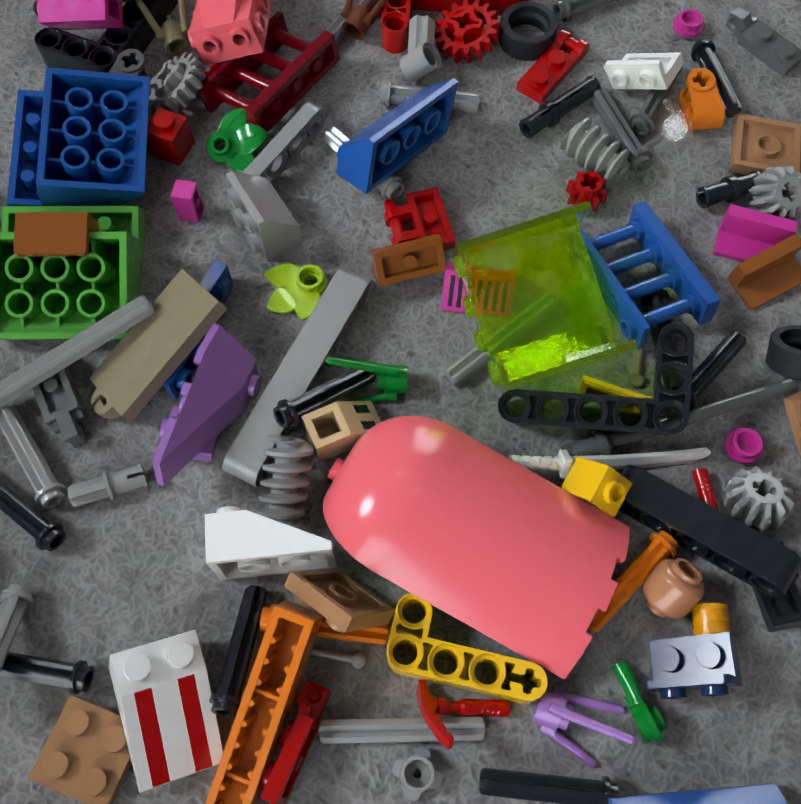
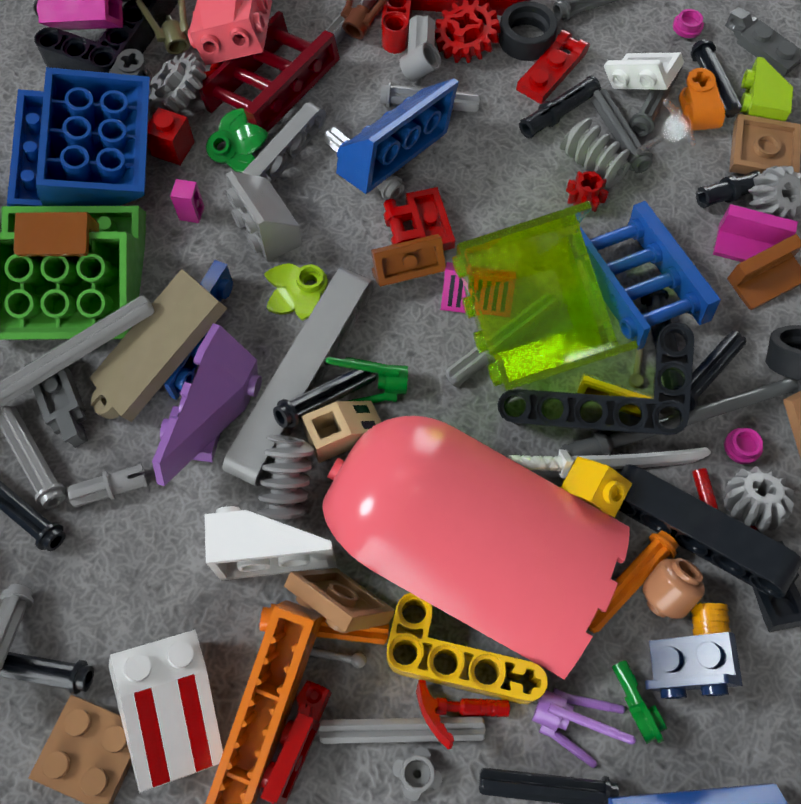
black axle [209,585,268,718] -> none
none -> lime slope [740,57,793,122]

